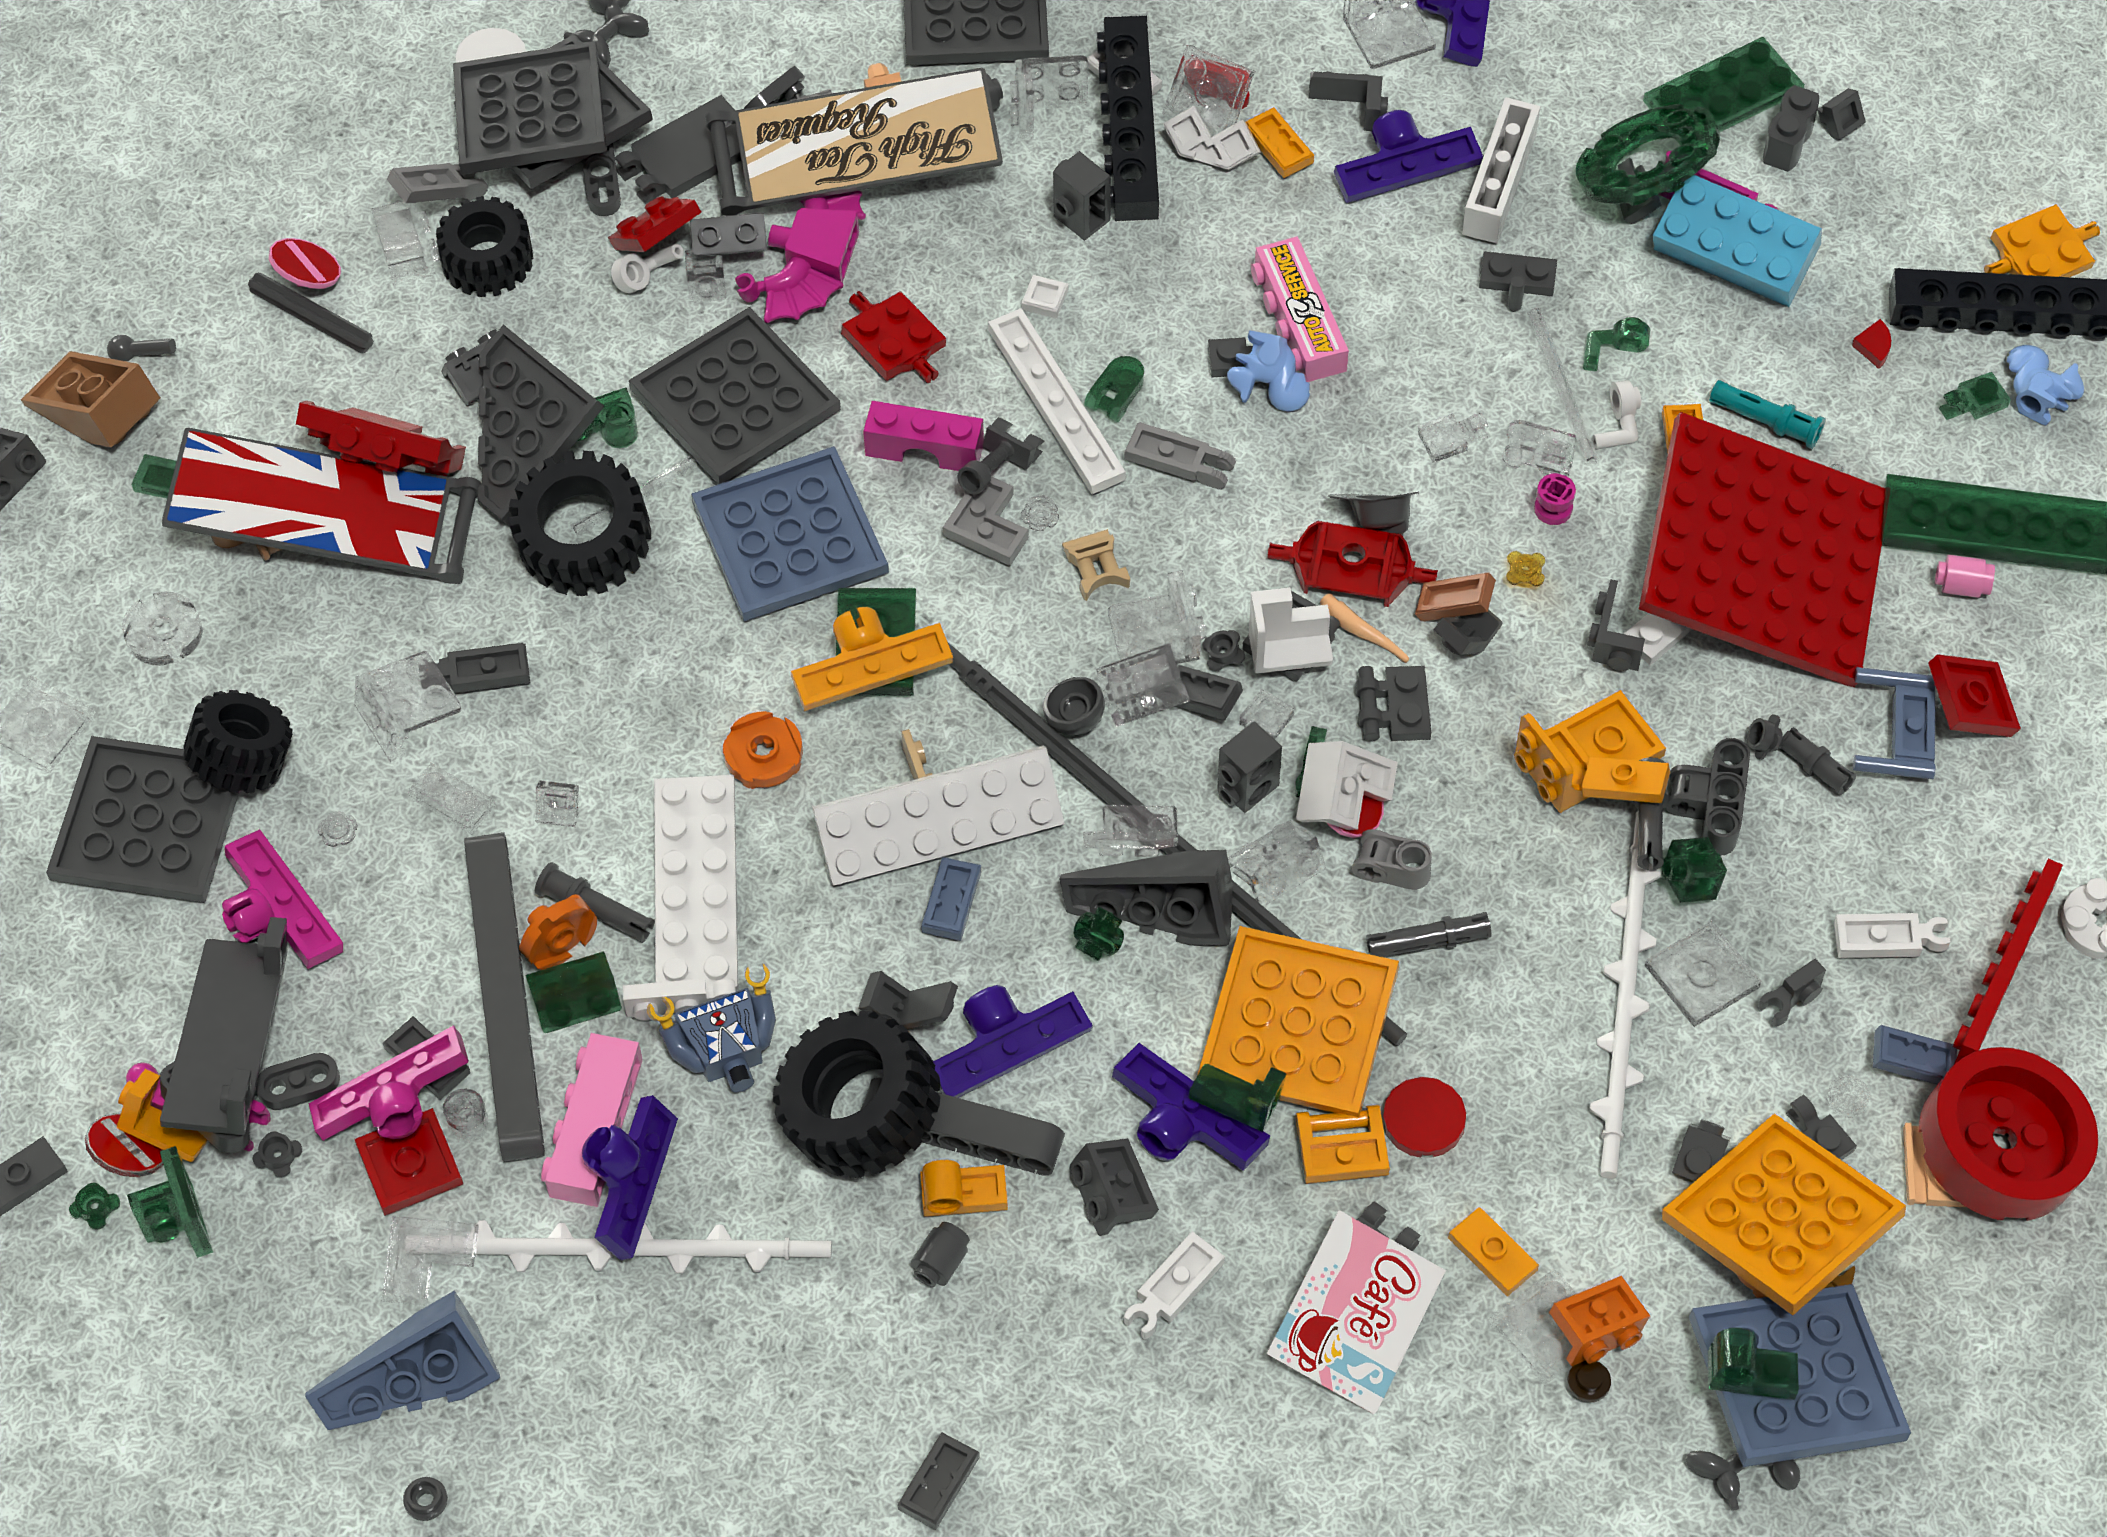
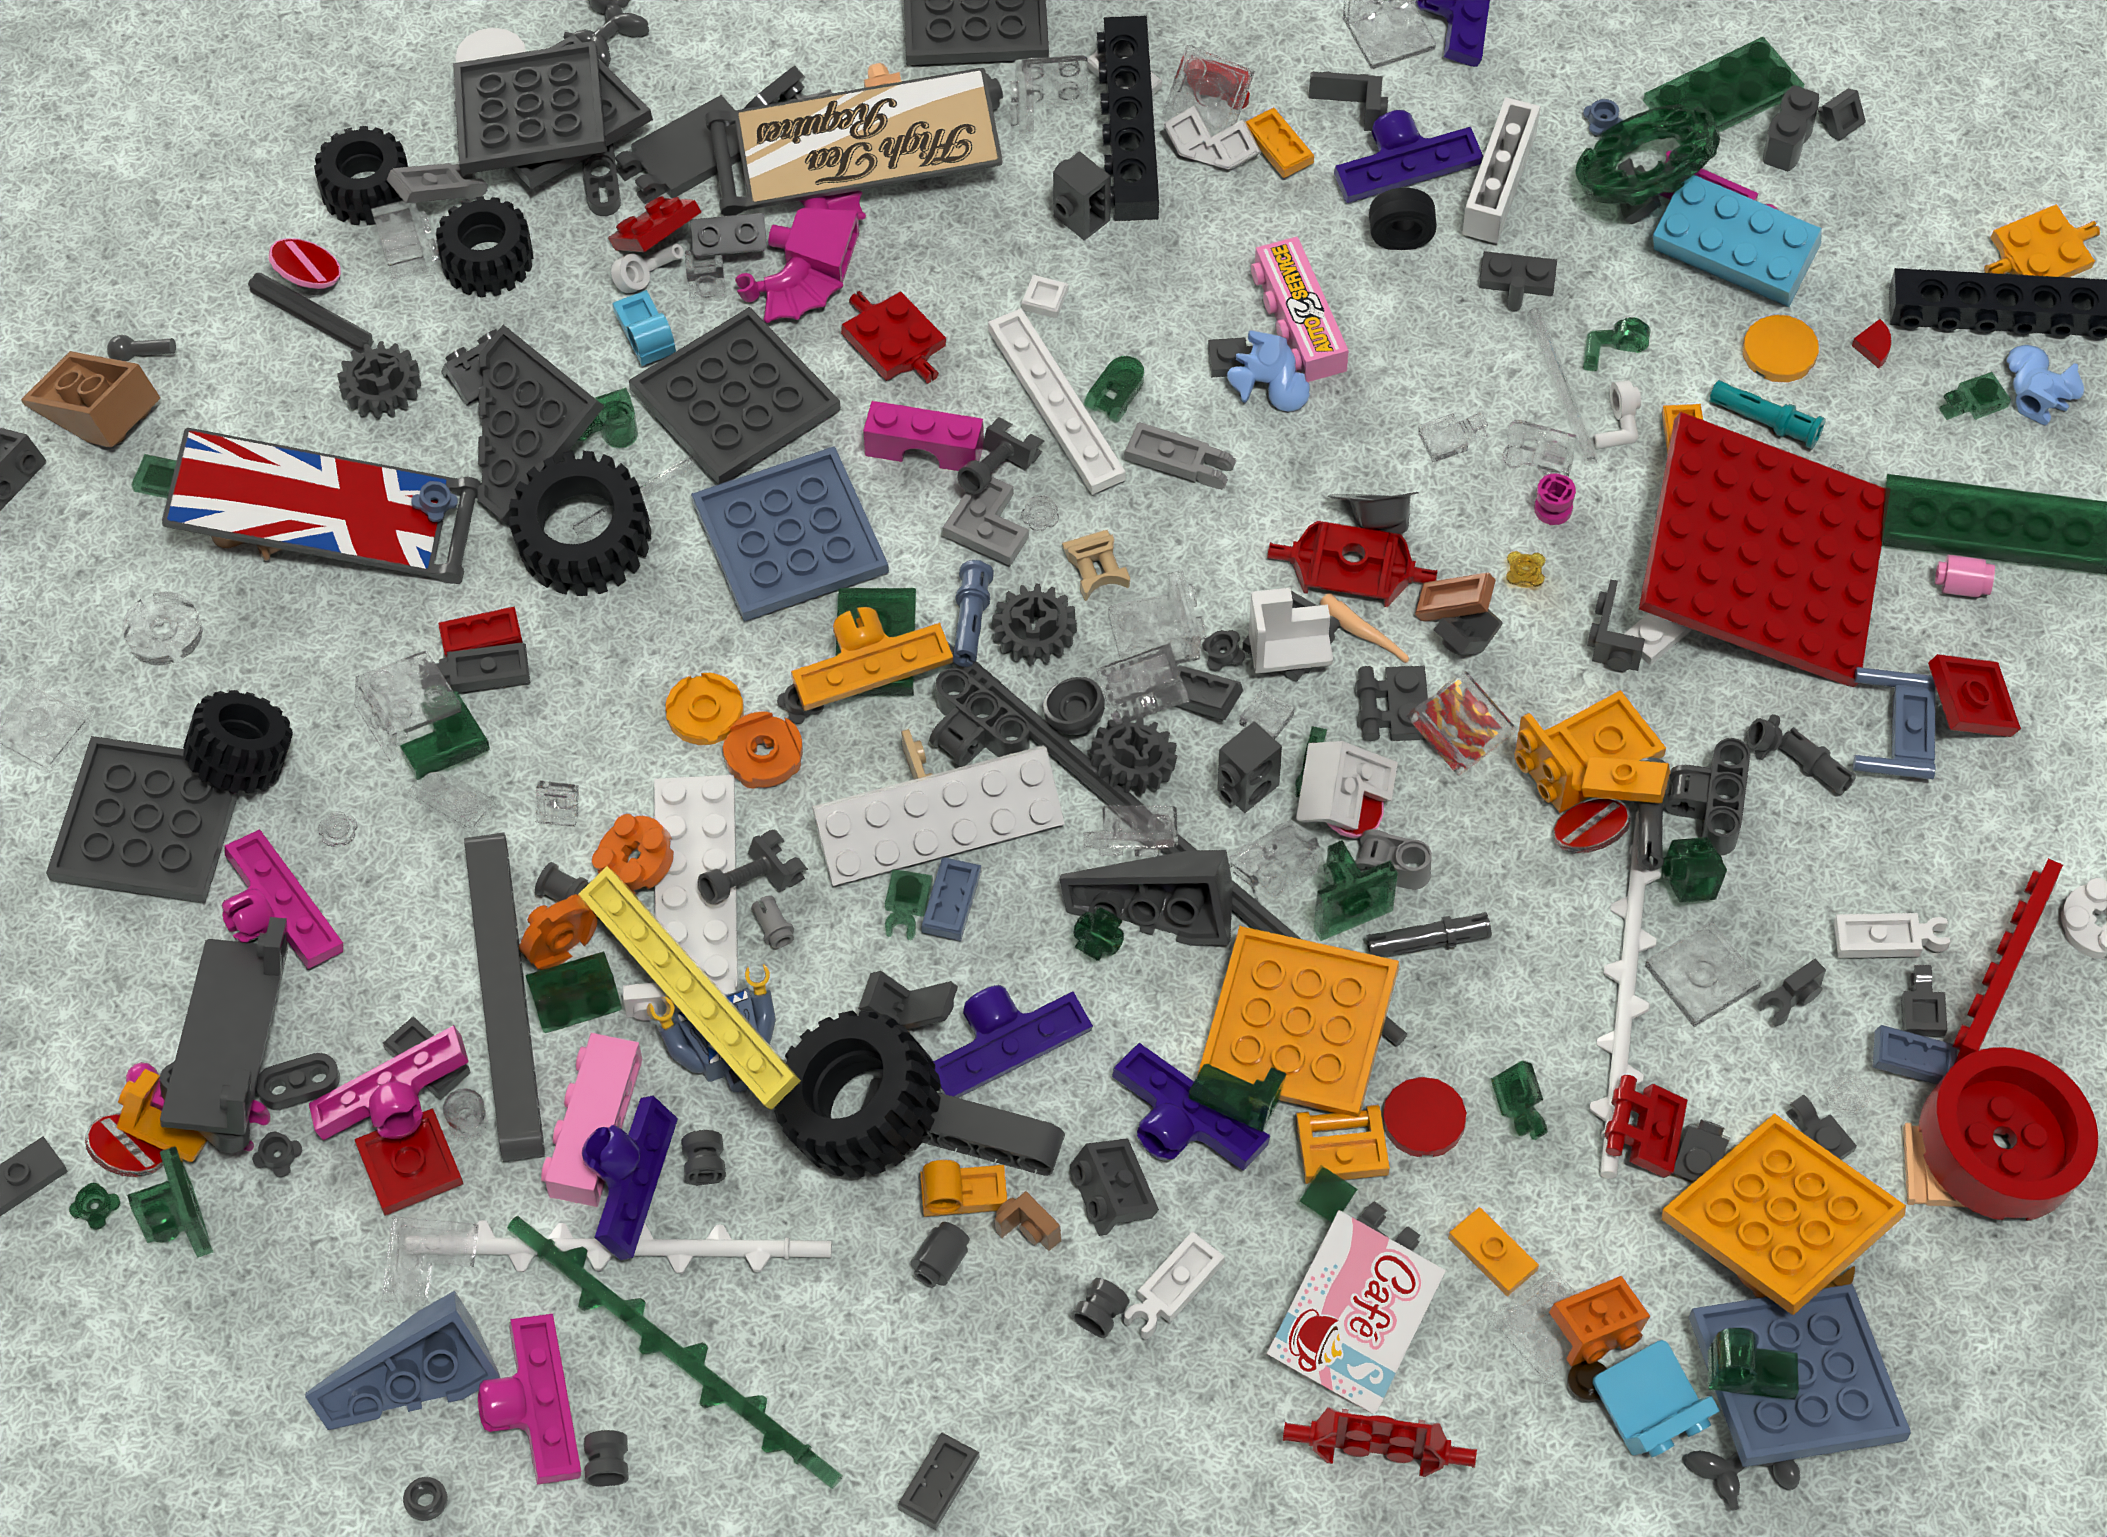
red bracket [295,401,466,477] -> none
none -> black tyre [314,126,408,225]
none -> dark grey gear [337,341,421,418]
none -> clear green tile [400,691,490,780]
none -> sand blue plate [411,481,458,522]
none -> red plate [438,606,523,657]
none -> dark pink plate [478,1314,581,1485]
none -> clear green plant [507,1216,843,1489]
none -> light yellow plate [578,866,801,1110]
none -> dark grey wheel [584,1430,629,1487]
none -> orange plate [592,814,674,894]
none -> medium azure plate [612,290,676,366]
none -> light orange tile [666,673,744,745]
none -> dark grey wheel [681,1130,726,1186]
none -> dark grey bar [698,829,808,904]
none -> light grey pin [751,896,794,950]
none -> dark grey plate [777,684,824,724]
none -> clear green plate [885,869,933,940]
none -> dark grey piece [929,668,1030,767]
none -> sand blue pin [953,560,994,667]
none -> dark grey gear [992,583,1077,665]
none -> medium nougat bracket [995,1191,1061,1251]
none -> dark grey wheel [1071,1278,1130,1338]
none -> dark grey gear [1090,716,1178,793]
none -> red plate [1283,1407,1477,1477]
none -> clear green tile [1298,1165,1358,1223]
none -> clear green bracket [1314,840,1398,941]
none -> black tyre [1369,188,1437,250]
none -> clear slope [1406,671,1518,776]
none -> clear green plate [1491,1060,1548,1140]
none -> red piece [1552,798,1632,853]
none -> sand blue plate [1583,99,1624,135]
none -> medium azure bracket [1593,1340,1720,1458]
none -> red plate [1605,1075,1688,1178]
none -> light orange tile [1743,315,1819,383]
none -> dark grey plate [1901,965,1948,1037]

